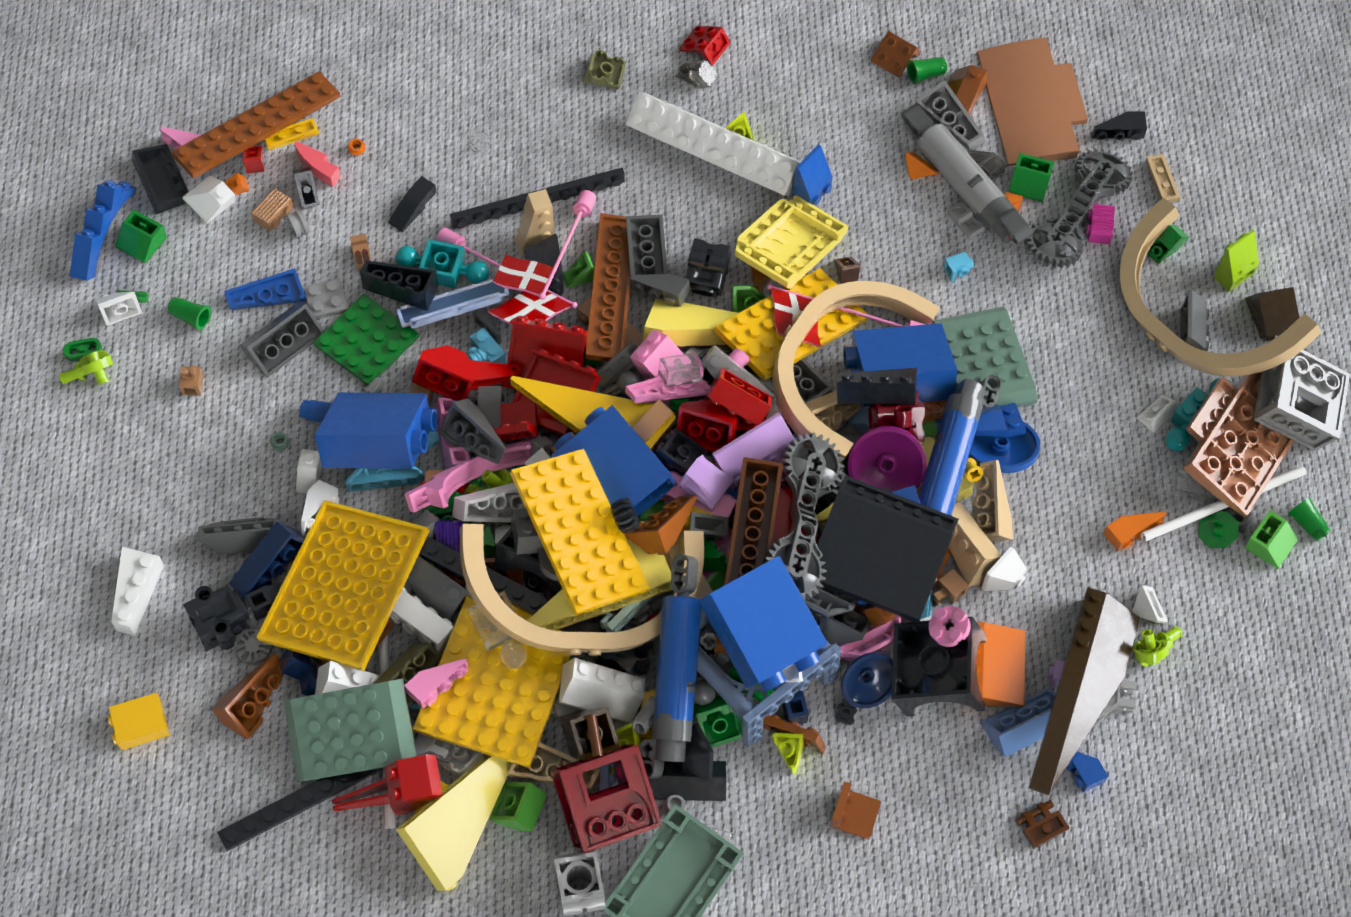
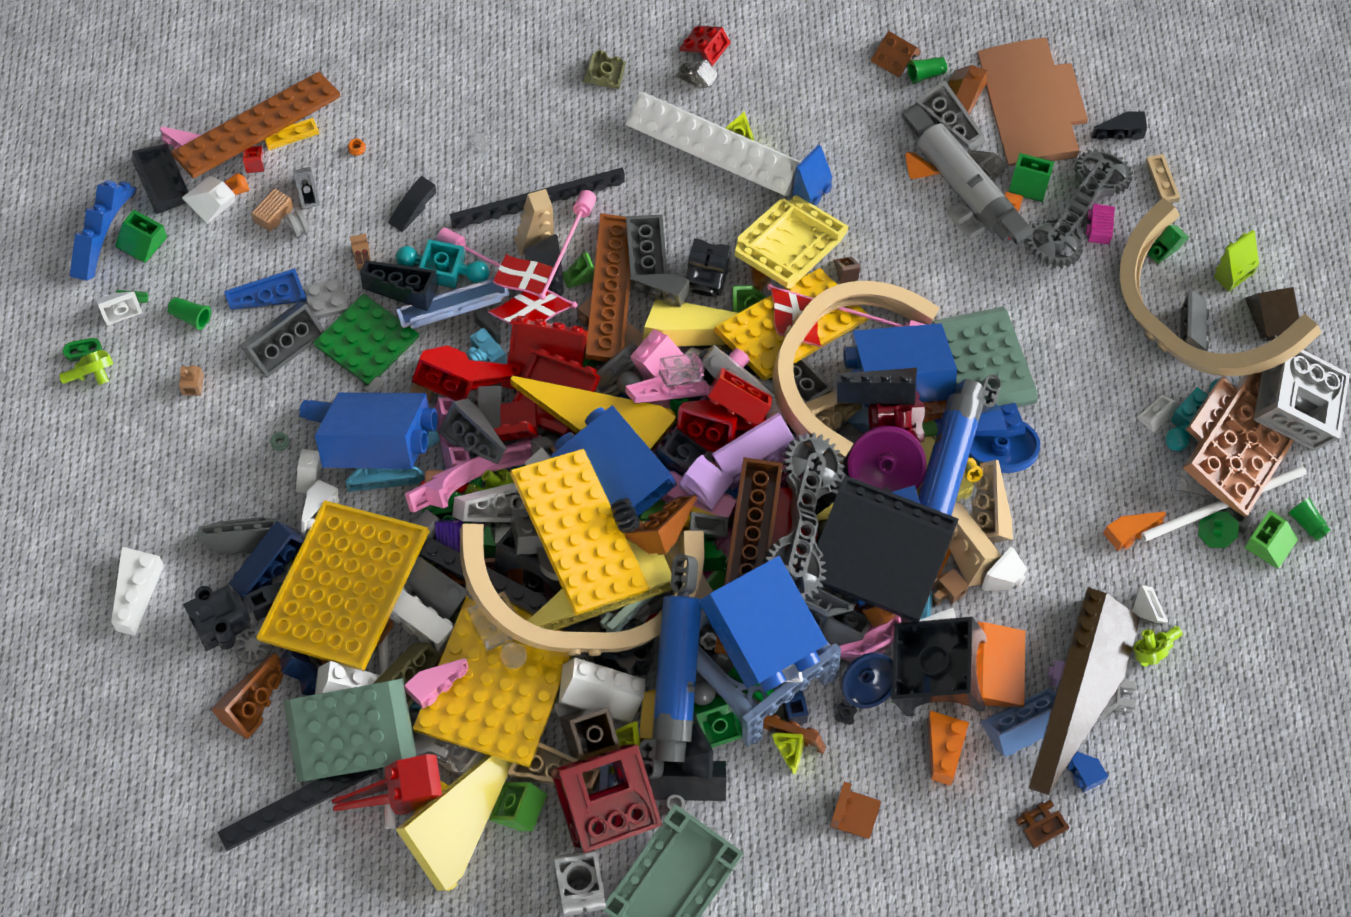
yellow brick [107,692,170,750] -> none
coral slope [294,141,340,187] -> none
reddish brown piece [586,715,603,759] -> none
light grey piece [631,696,655,735] -> none
medium nougat slope [632,399,673,442] -> none
bright pink plate [929,606,971,647] -> none
medium azure brick [943,252,974,282] -> none
none -> orange wedge [927,711,969,786]

